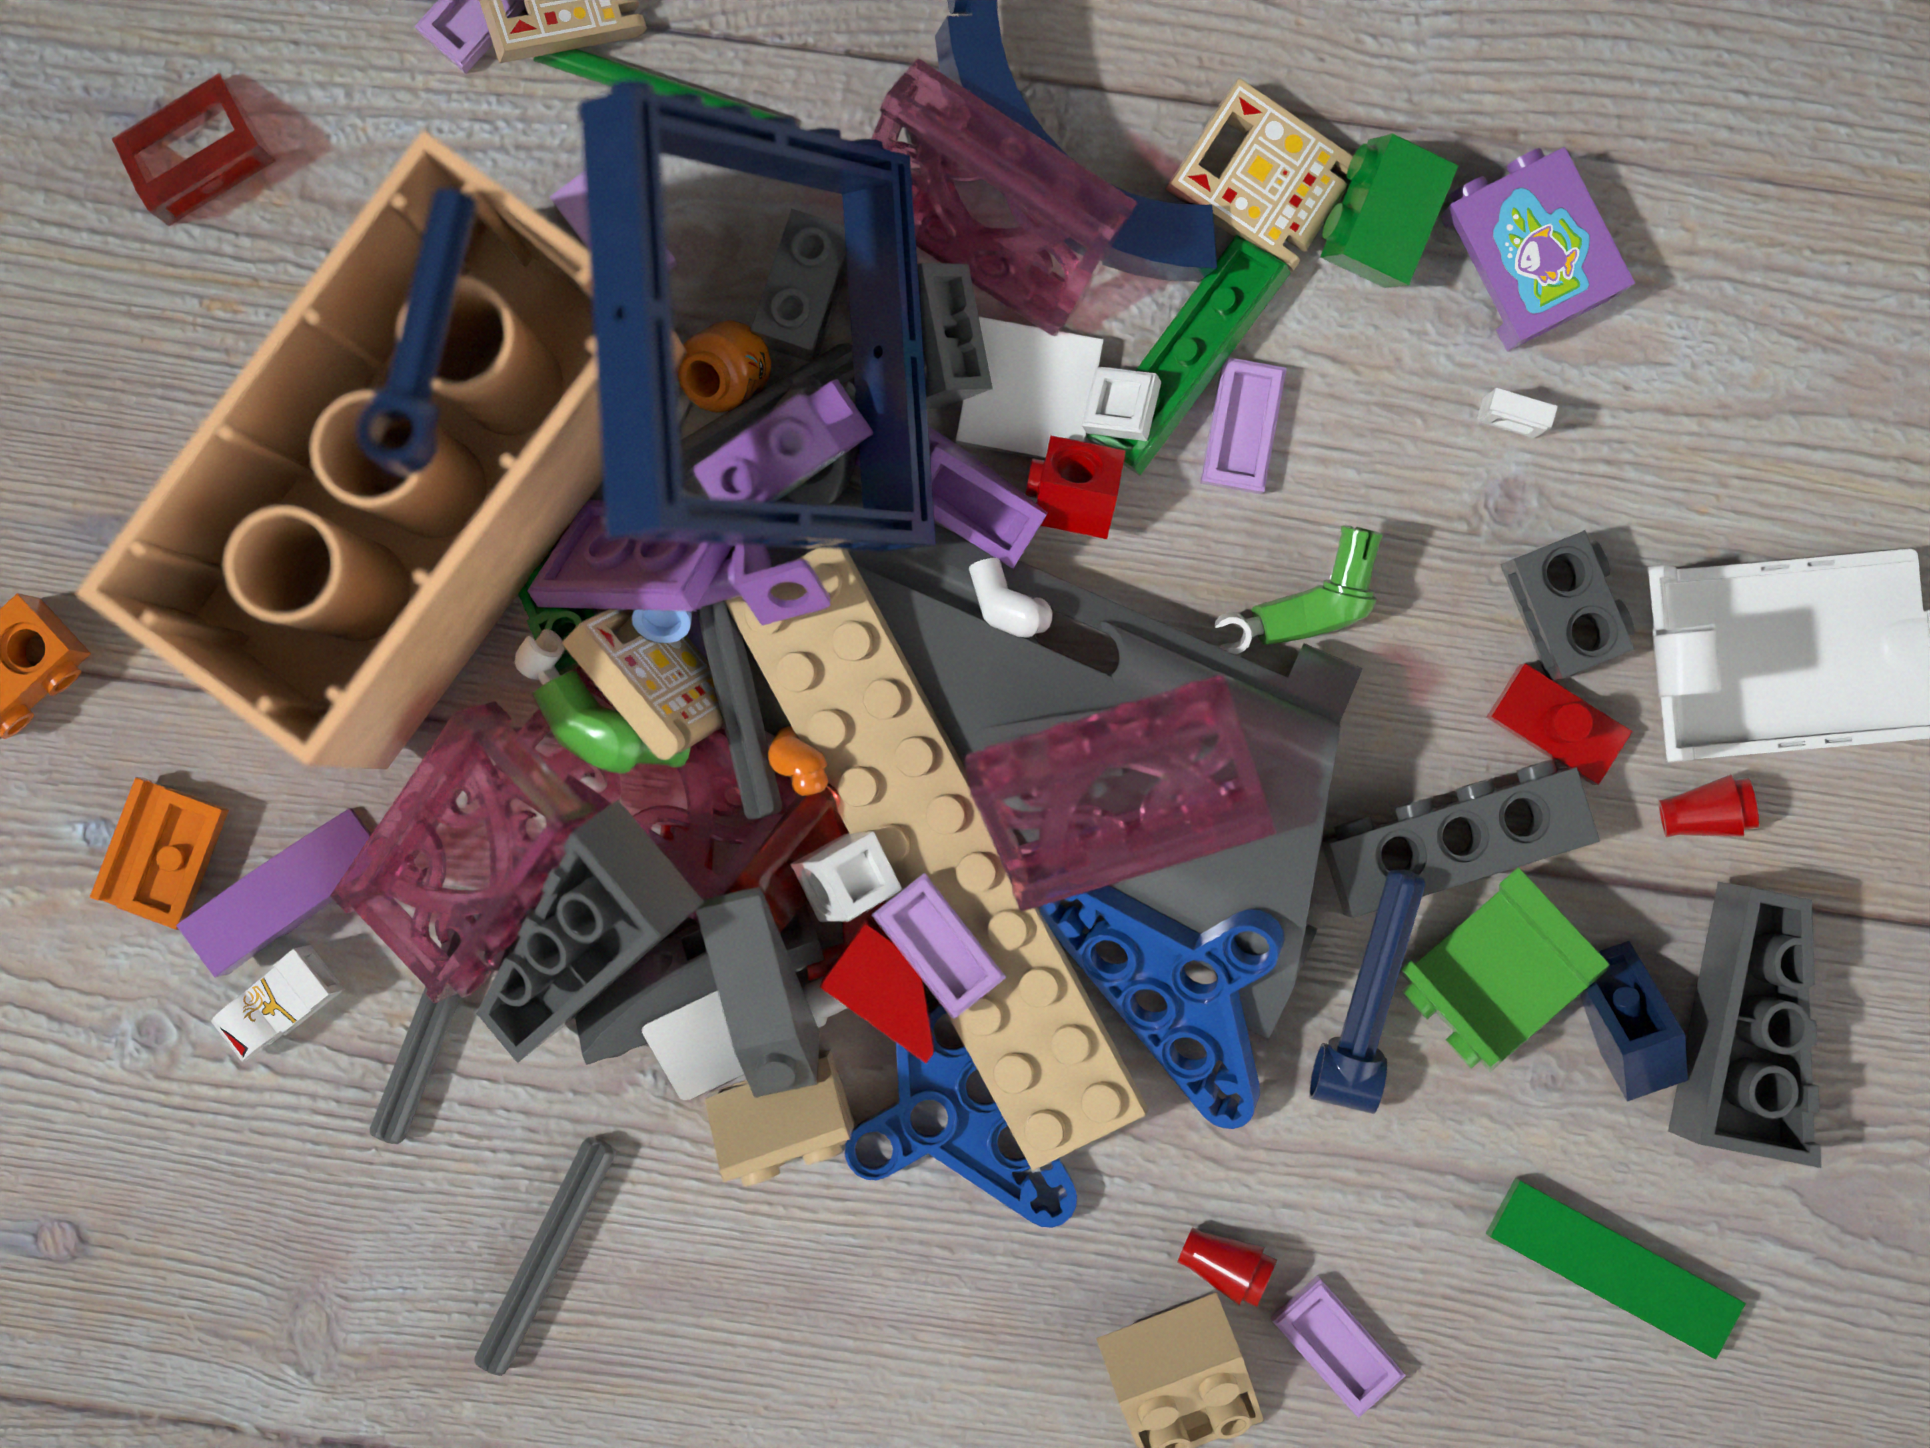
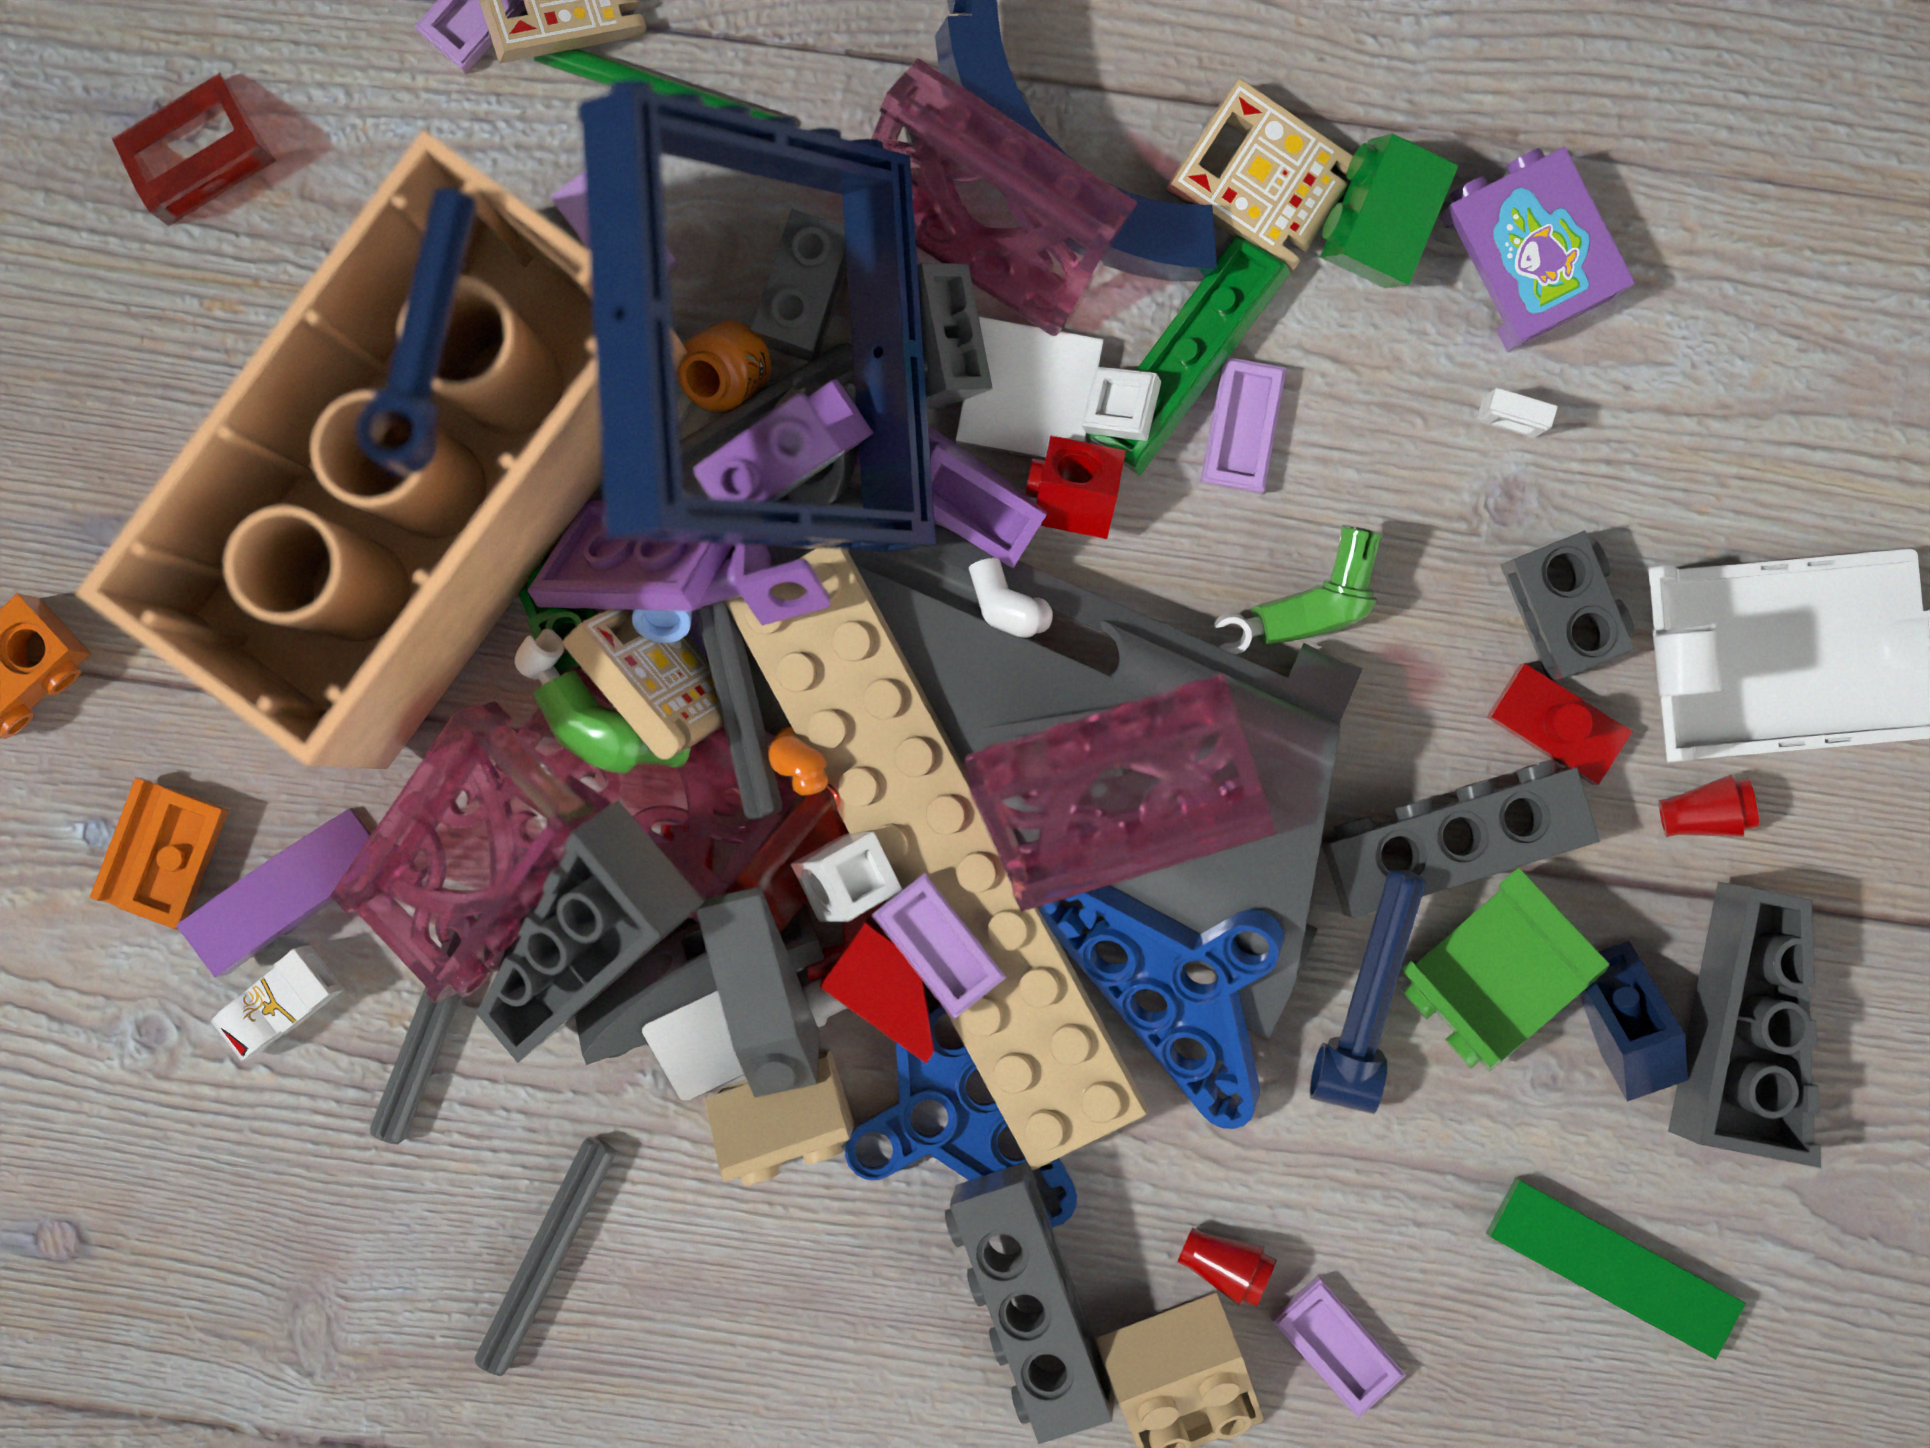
none -> dark grey brick [945,1162,1115,1444]

